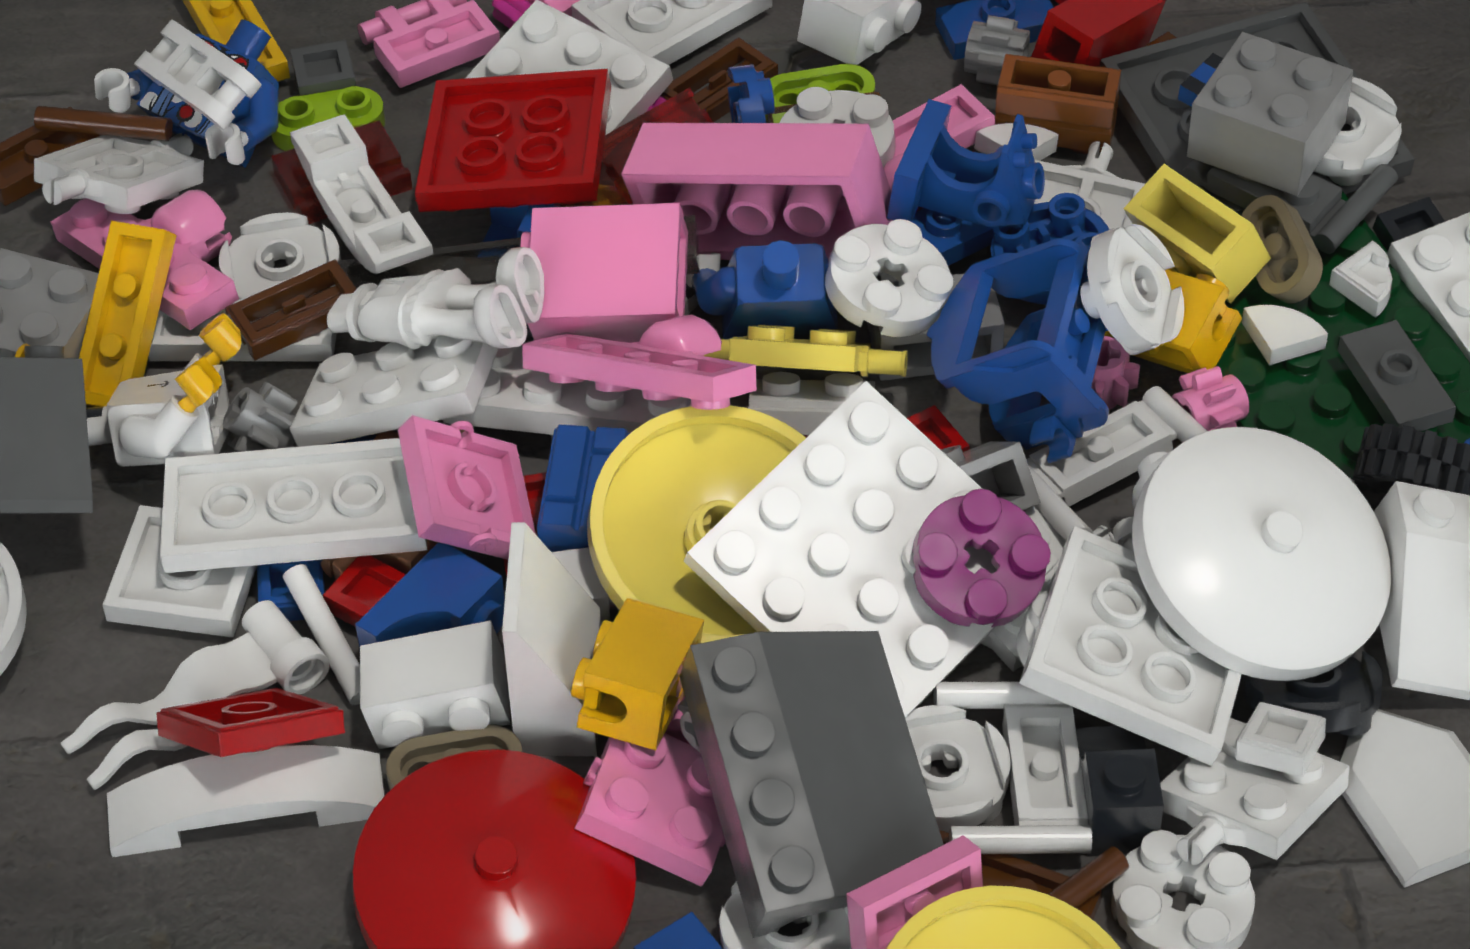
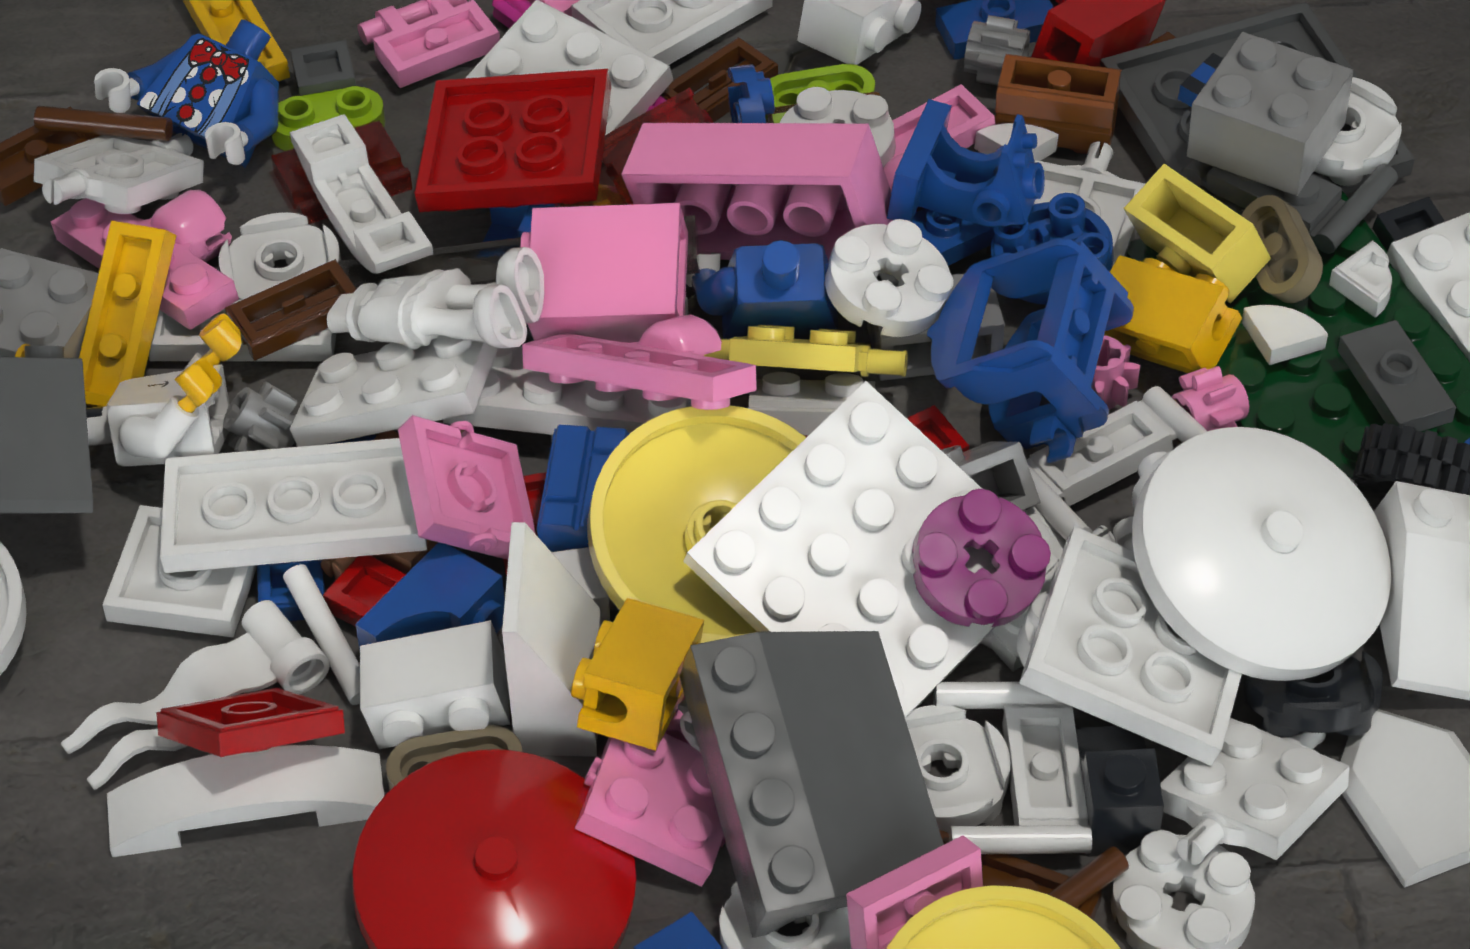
white plate [134,19,262,130] -> none
white plate [1080,224,1185,355] -> none
white tile [1236,702,1326,777] -> none

